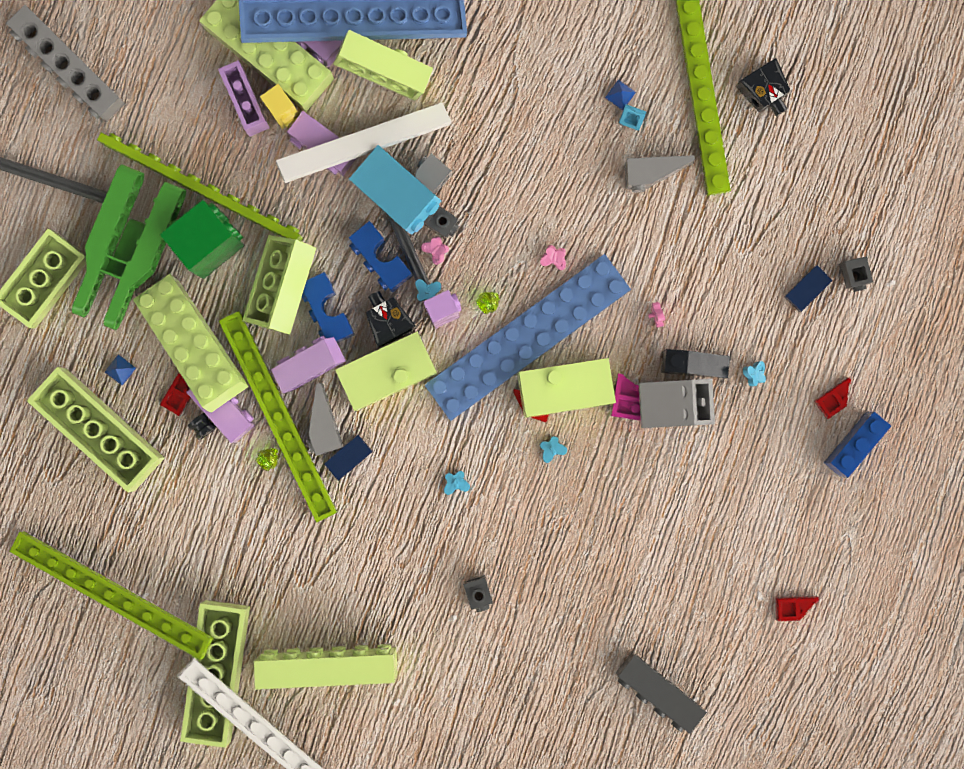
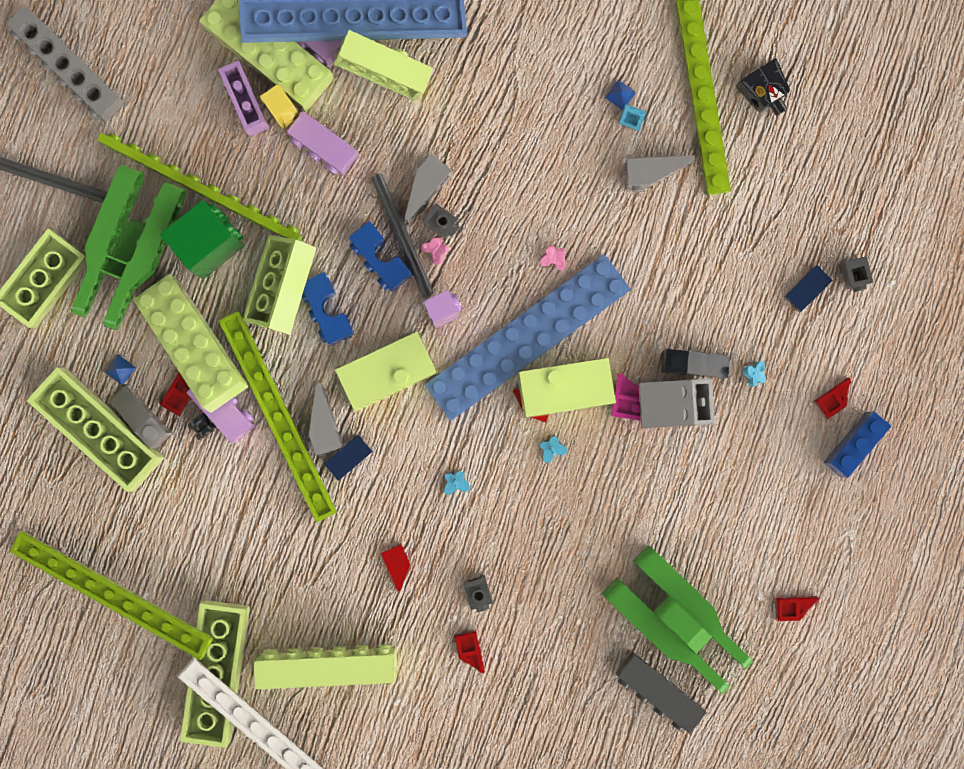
clear neon green plate [255,448,278,471] -> none
lavender brick [271,336,346,393] -> none
white tile [276,103,451,183] -> none
medium azure brick [349,145,441,235] -> none
black torso [366,291,416,348] -> none
medium azure piece [415,279,442,301] -> none
clear neon green plate [476,292,499,314] -> none
bright pink piece [648,302,665,328] -> none
none -> light grey slope [110,385,173,449]
none -> red tile [381,544,411,592]
none -> red tile [454,630,485,673]
none -> bright green beam [602,545,754,694]

